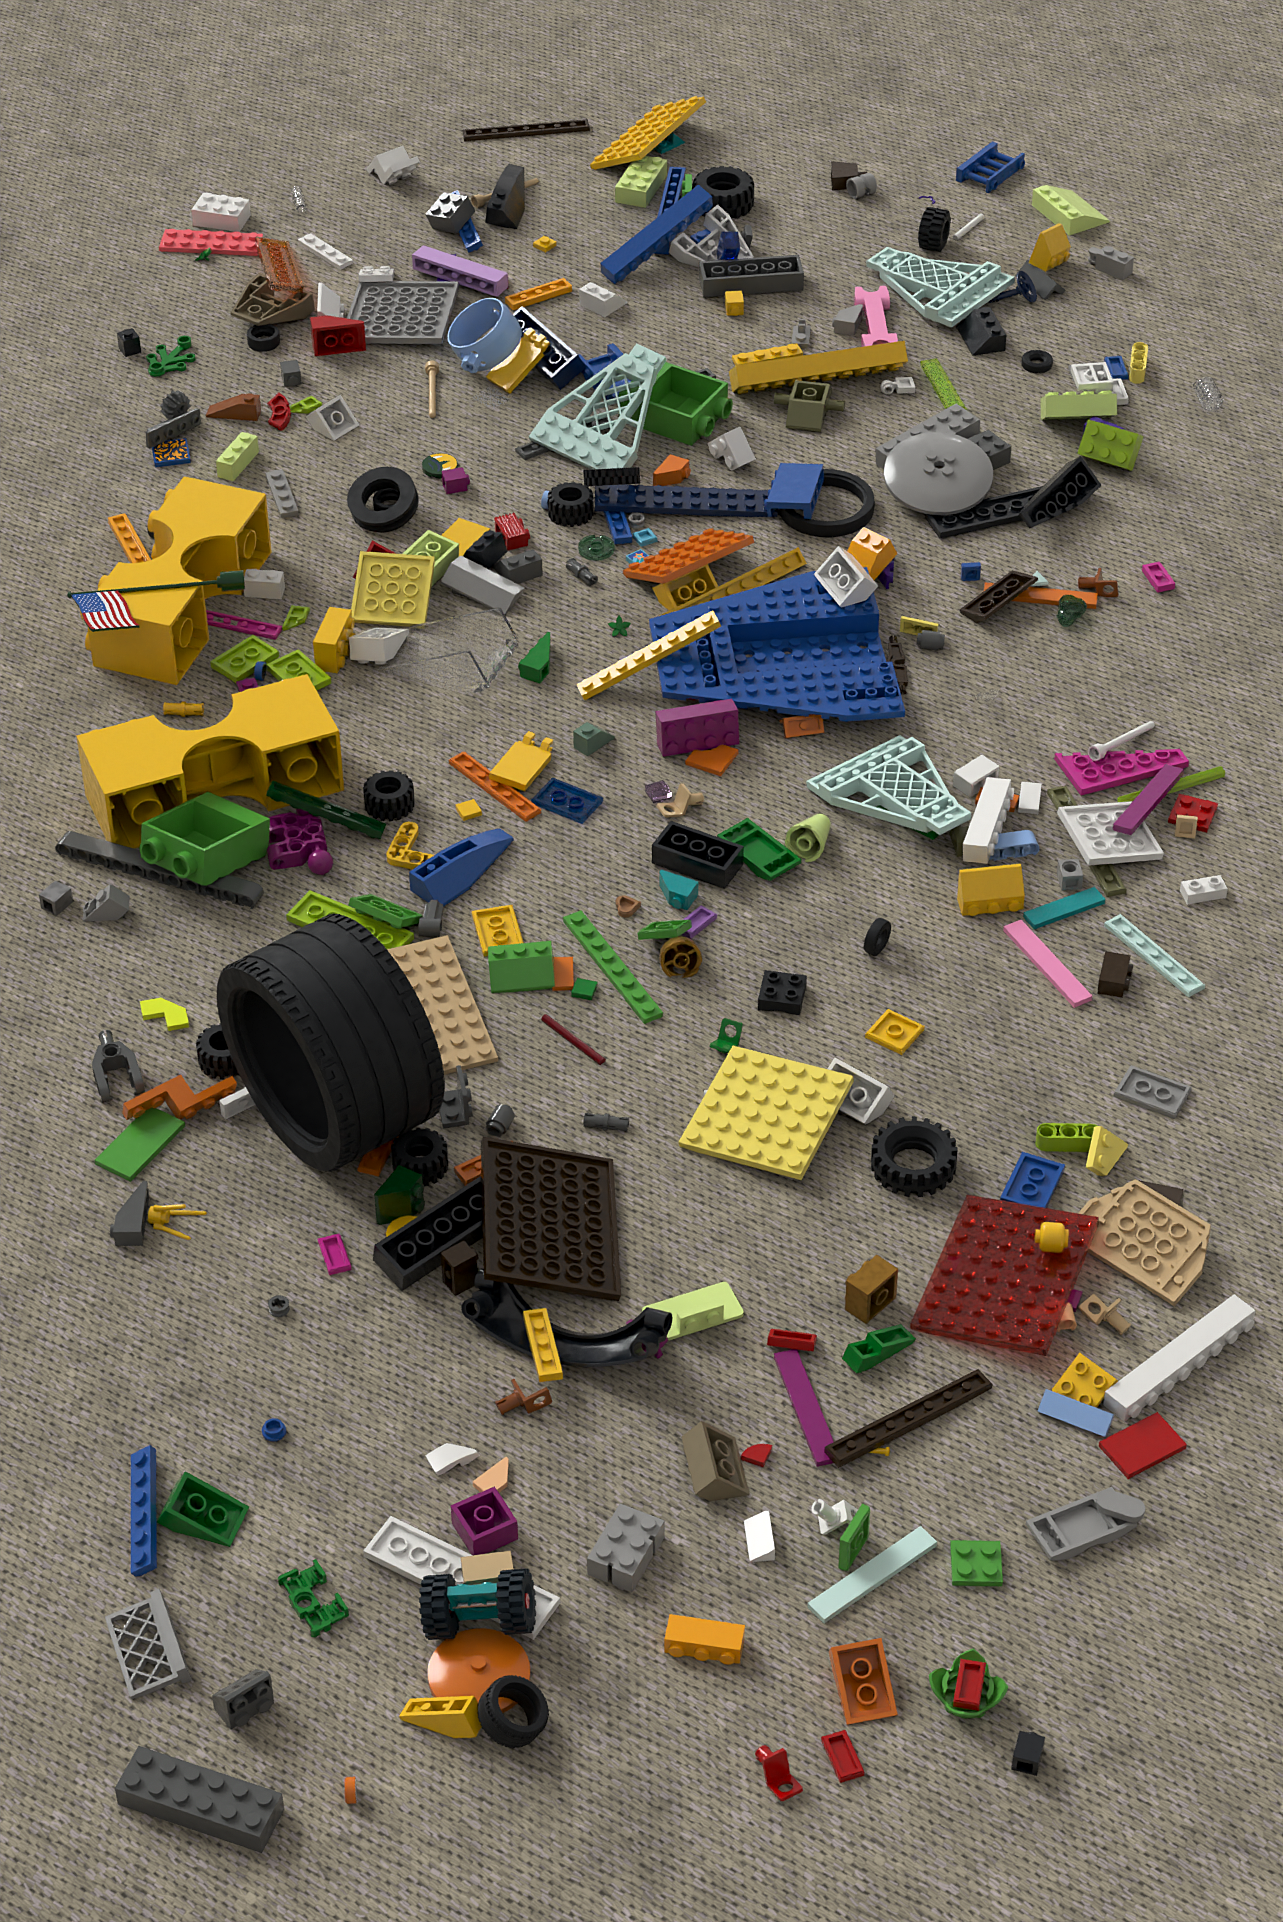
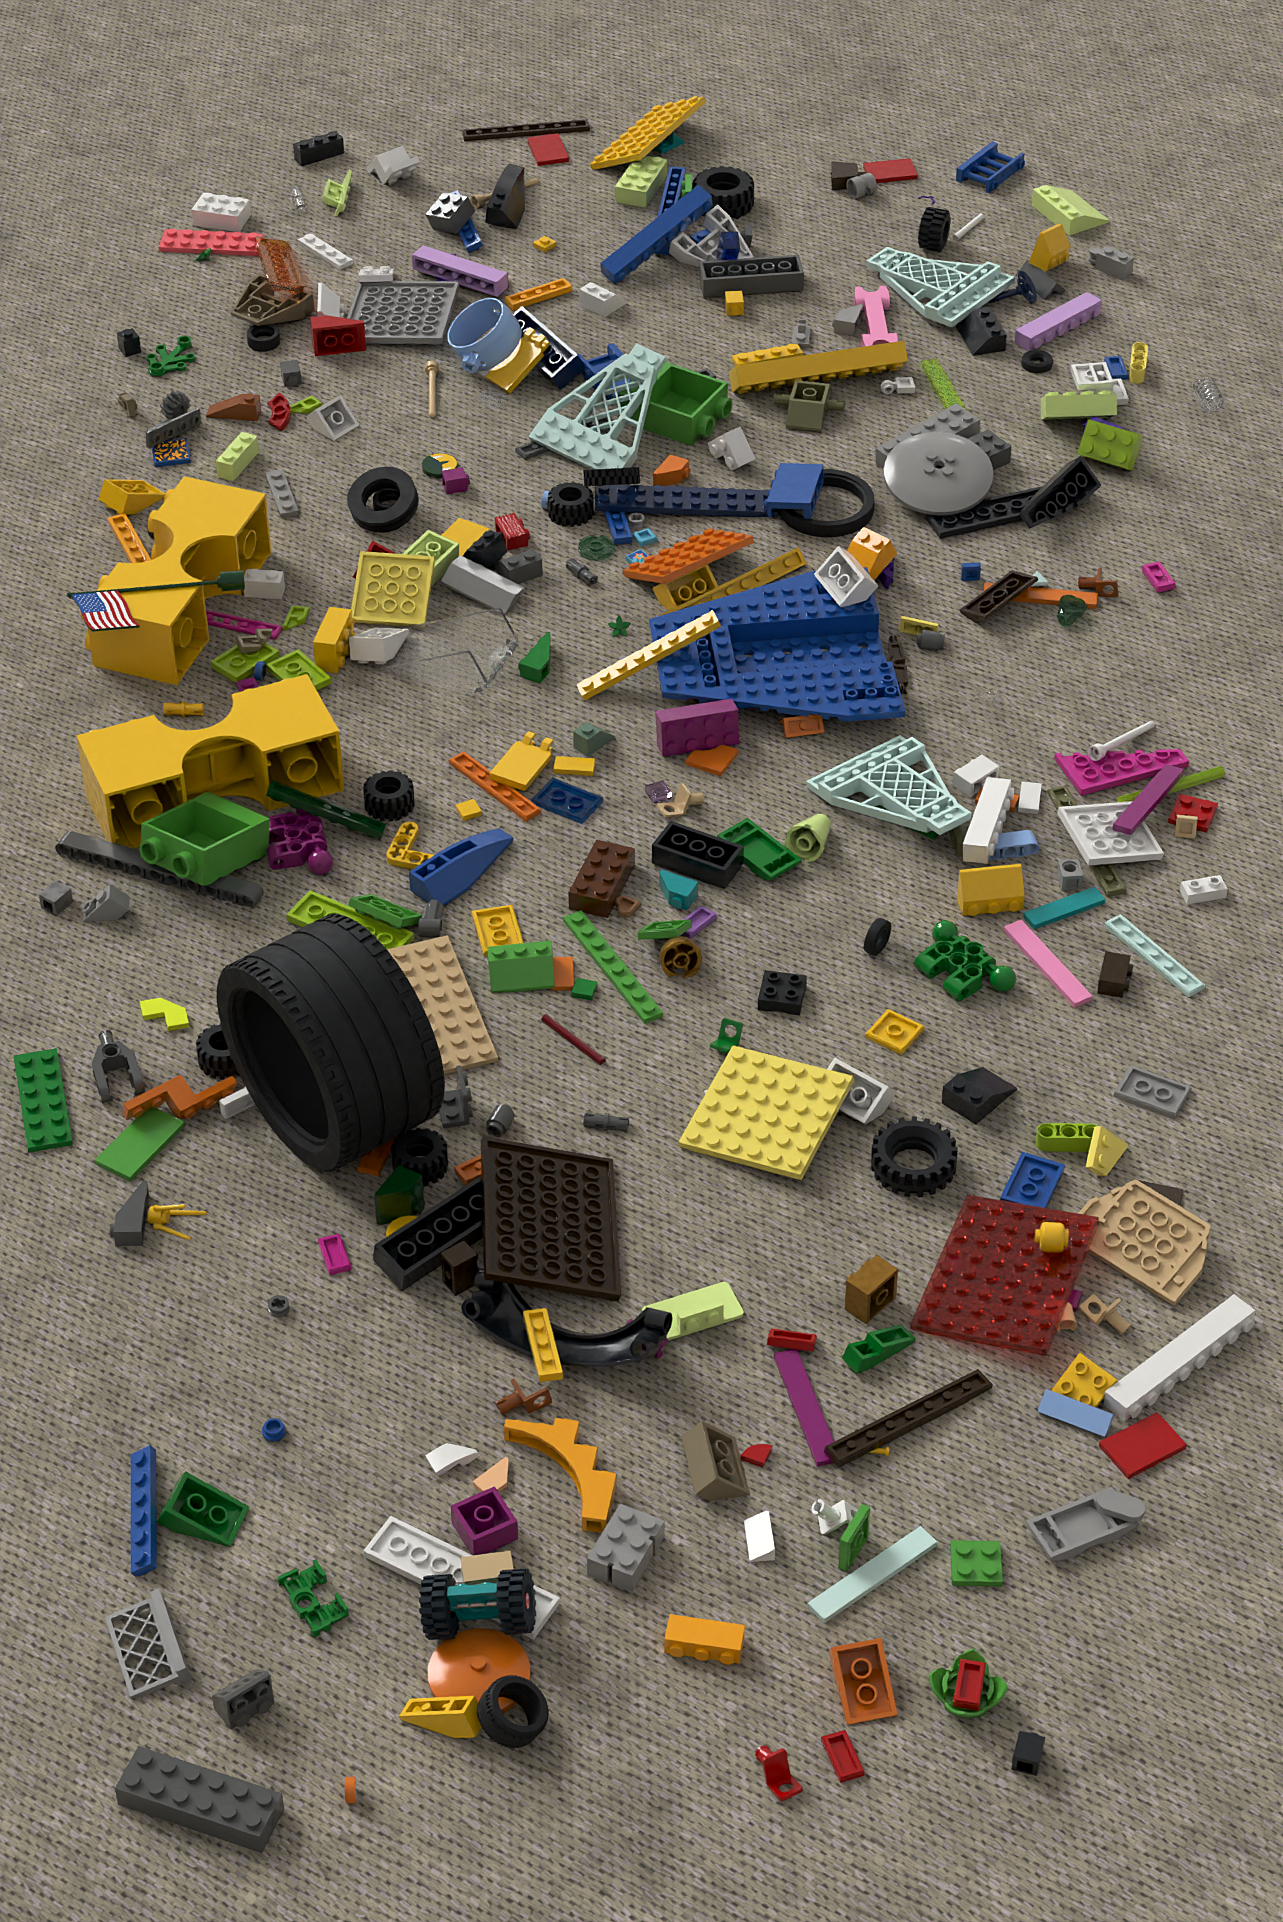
none -> green plate [13,1048,73,1153]
none -> yellow slope [98,479,166,515]
none -> dark tan plate [117,393,137,417]
none -> dark tan slope [236,628,272,653]
none -> black brick [293,131,344,167]
none -> yellowish green bracket [321,170,353,216]
none -> light orange arch [504,1418,617,1533]
none -> red tile [527,133,569,166]
none -> yellow tile [553,756,595,776]
none -> reddish brown brick [568,840,635,918]
none -> red tile [863,158,918,183]
none -> green connector [914,920,1017,1002]
none -> black slope [942,1067,1017,1125]
none -> lavender brick [1014,292,1102,351]

